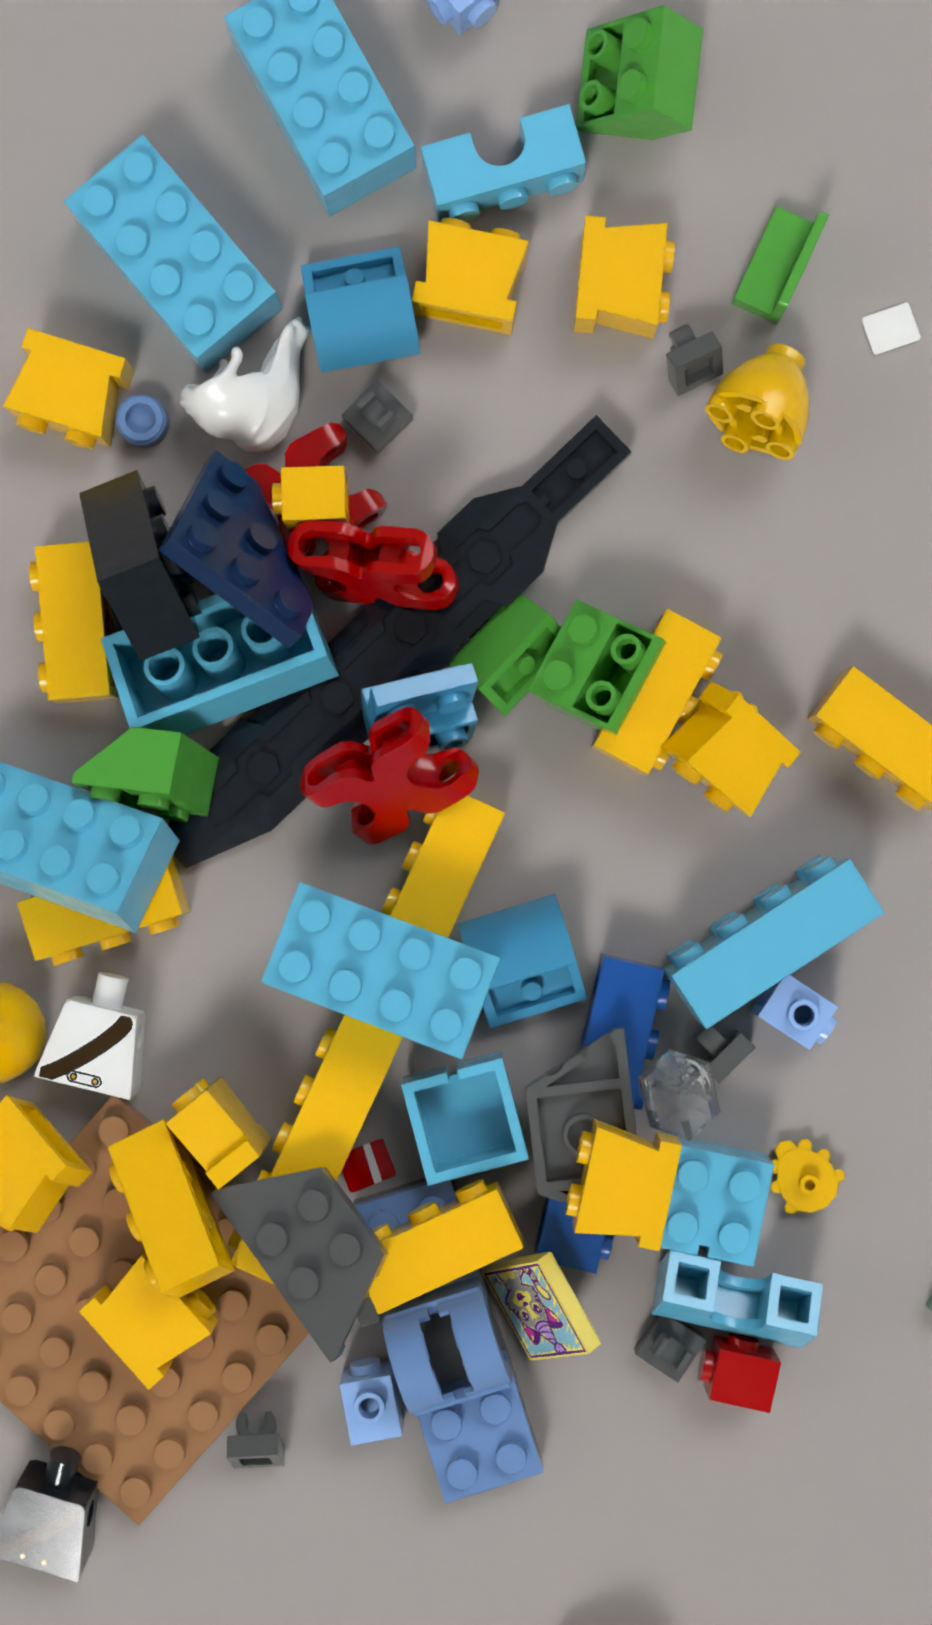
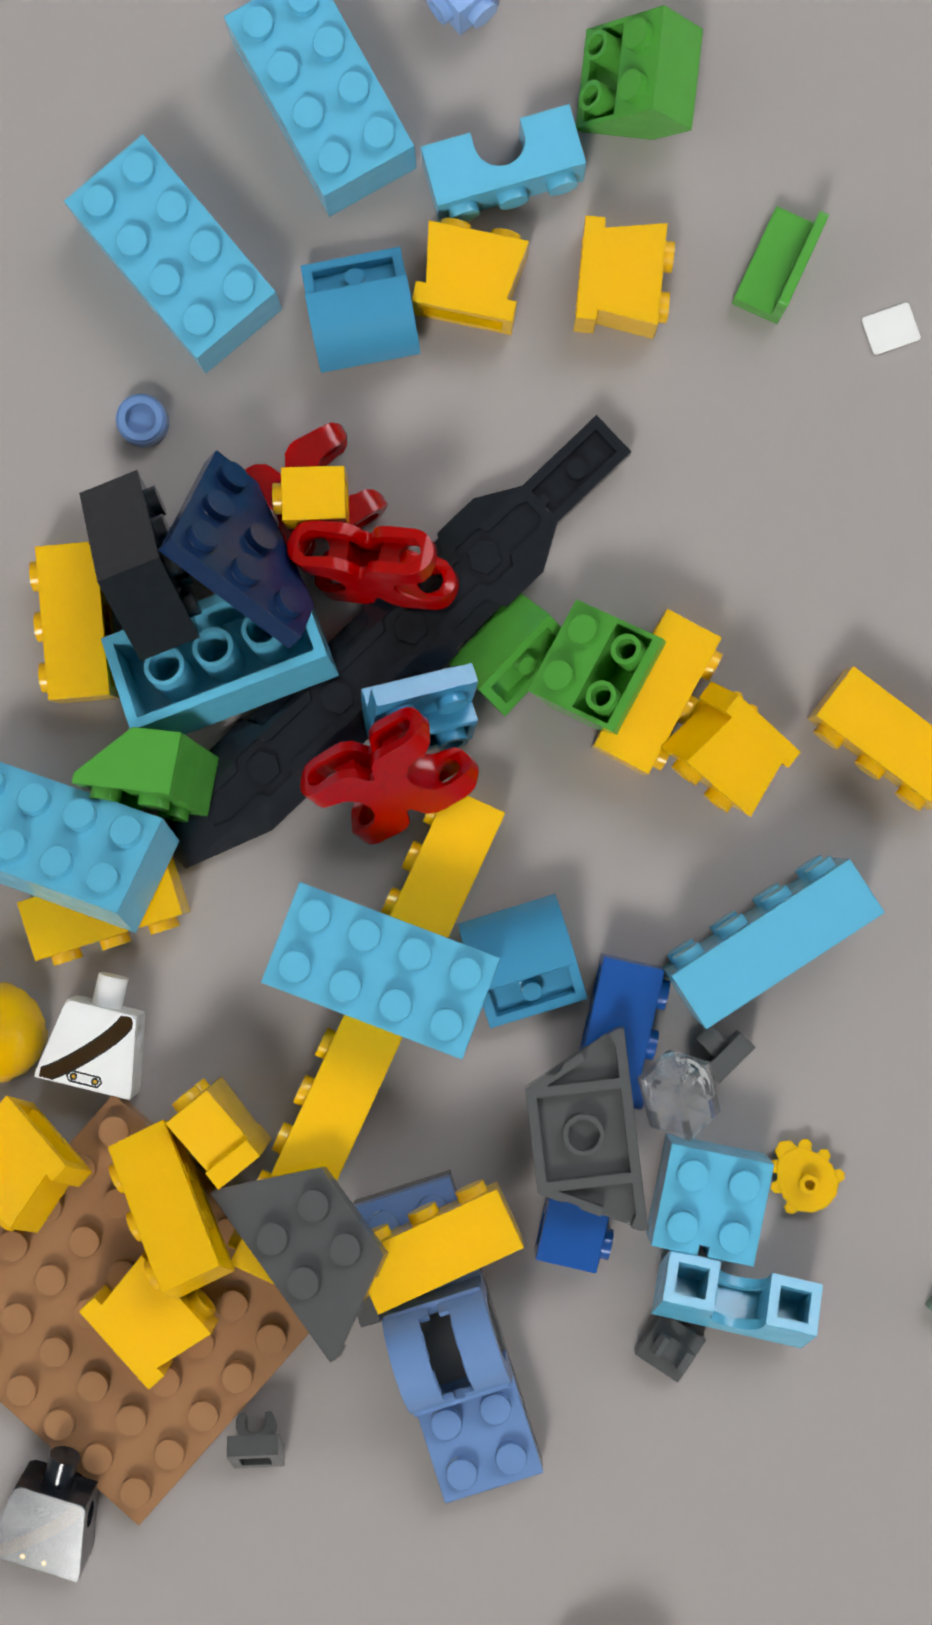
yellow hips [3,328,135,450] -> none
white piece [179,317,311,454] -> none
light blue brick [339,1357,404,1446] -> none
dark grey tile [341,380,413,454] -> none
red sticker [342,1138,396,1192] -> none
medium azure piece [401,1050,529,1186] -> none
tile [482,1251,601,1361] -> none
yellow hips [565,1119,682,1252] -> none
dark grey tile [666,324,723,396] -> none
red brick [698,1332,781,1413] -> none
yellow piece [705,344,810,460] -> none
light blue brick [750,975,838,1050] -> none

